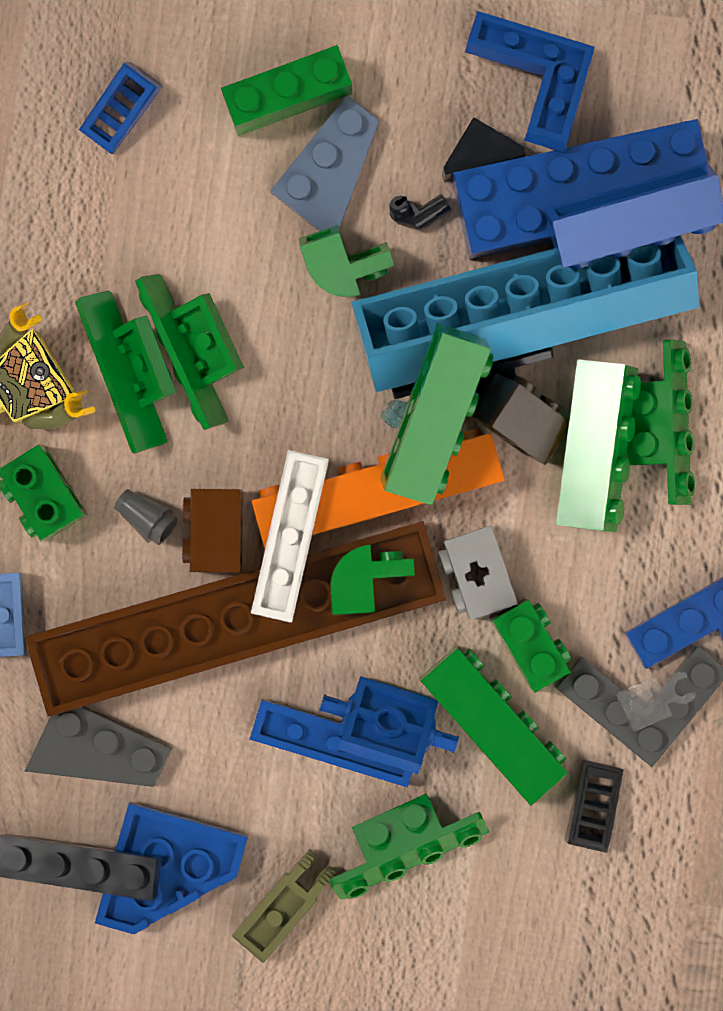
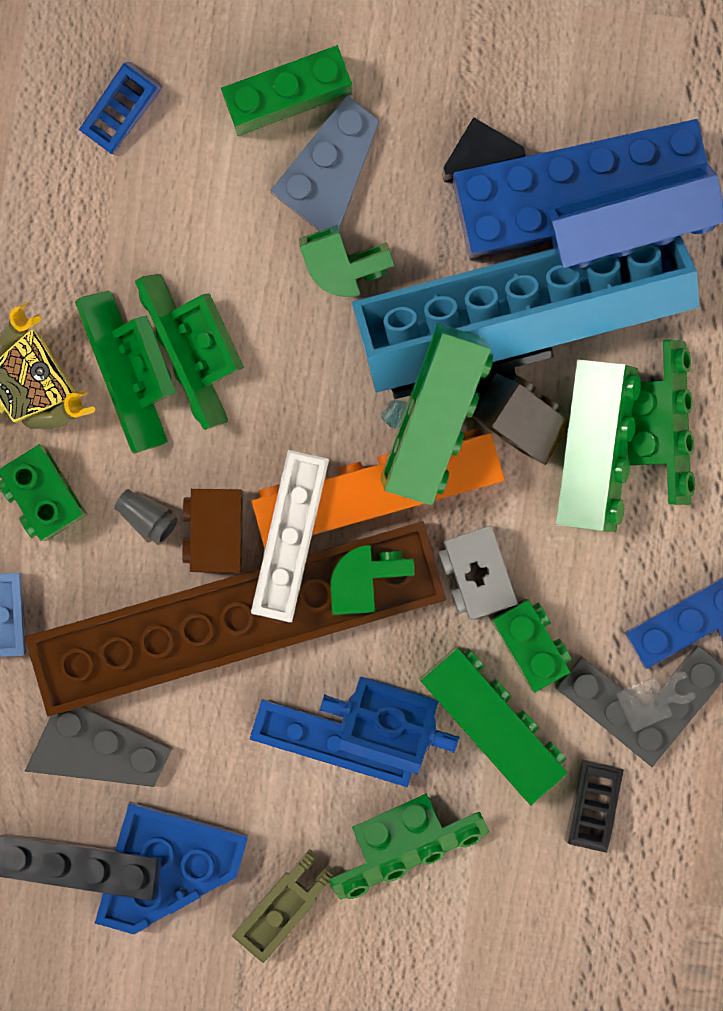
black arm [389,194,452,230] -> none
blue plate [465,11,595,153] -> none

